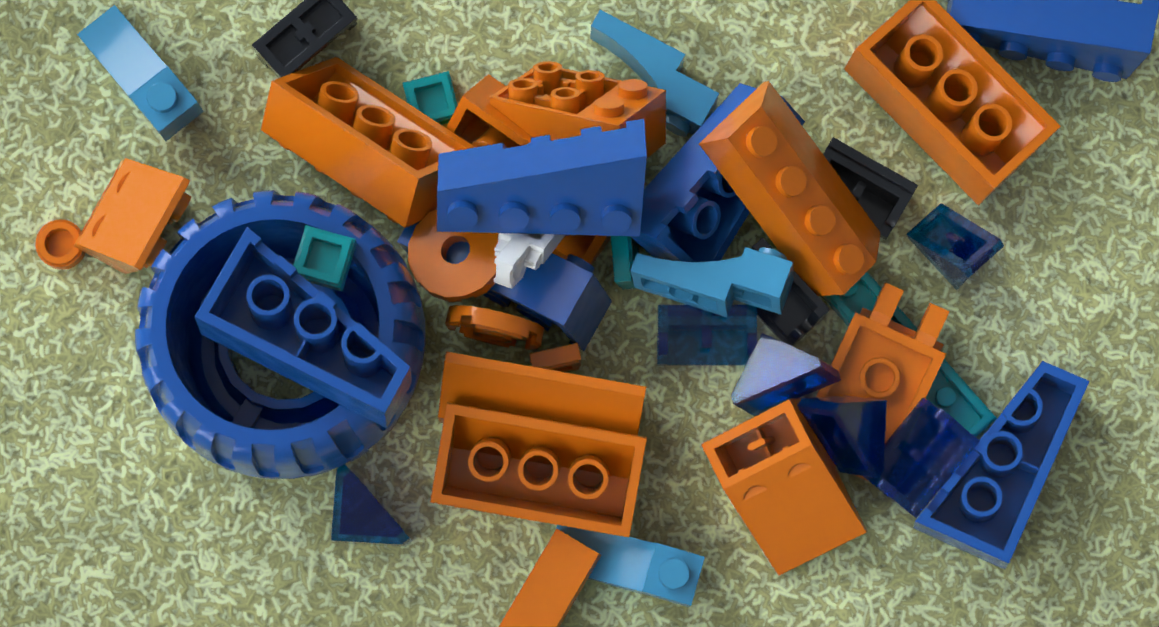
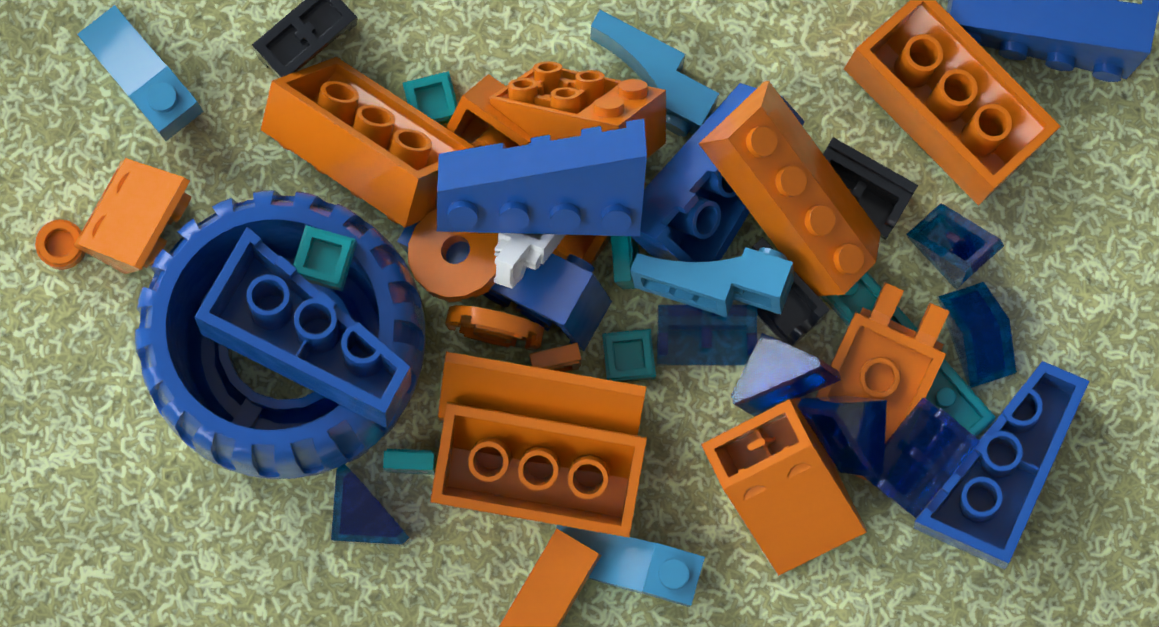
none -> teal tile [383,448,437,475]
none -> teal tile [602,329,656,382]
none -> clear blue slope [937,282,1017,388]

